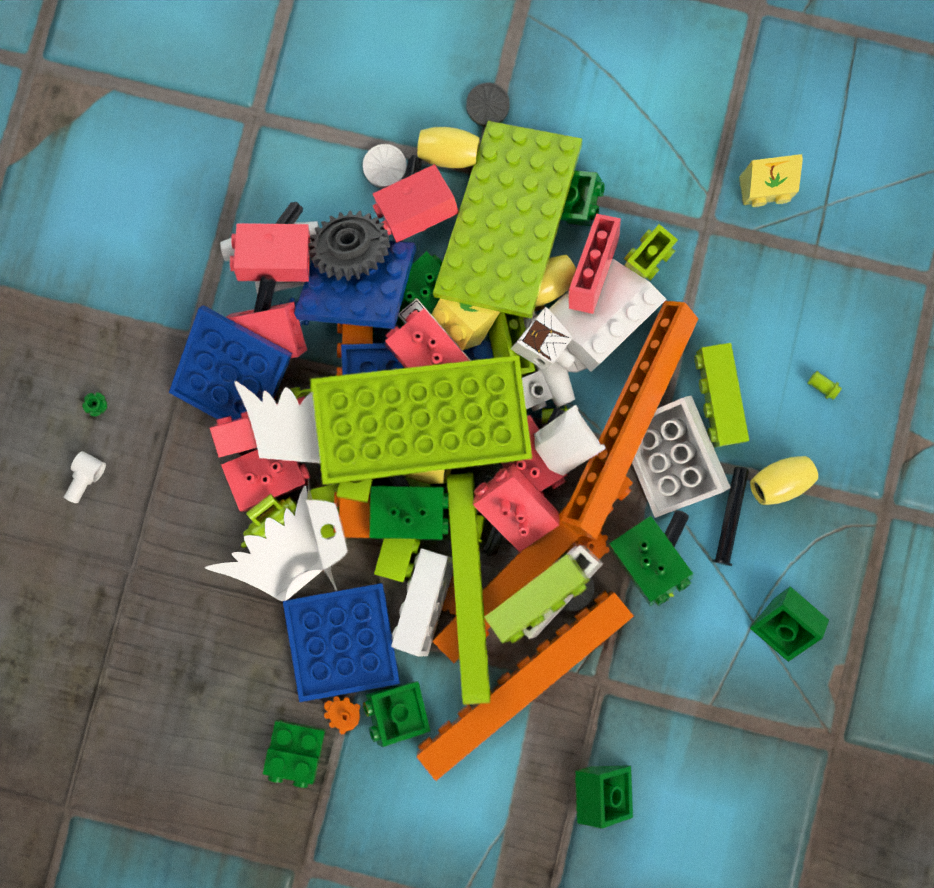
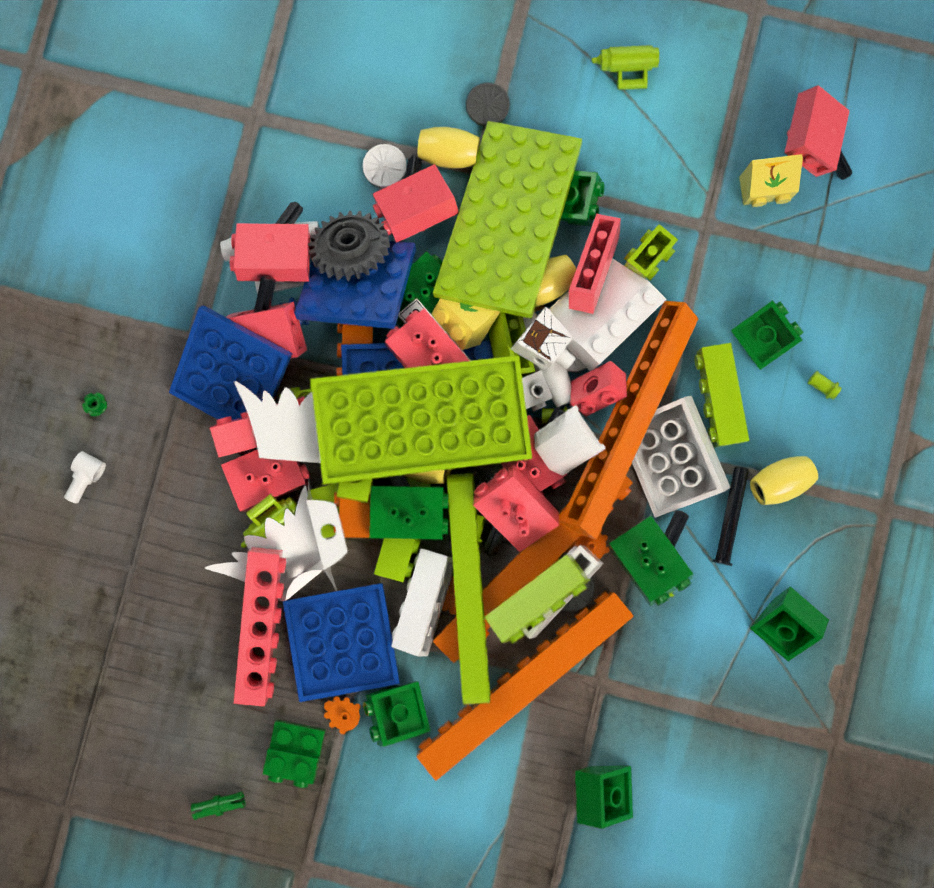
none -> green pin [191,791,246,820]
none -> coral brick [234,547,286,707]
none -> coral brick [570,361,627,417]
none -> lime piece [591,45,659,90]
none -> green plate [731,300,804,370]
none -> coral piece [784,85,853,180]

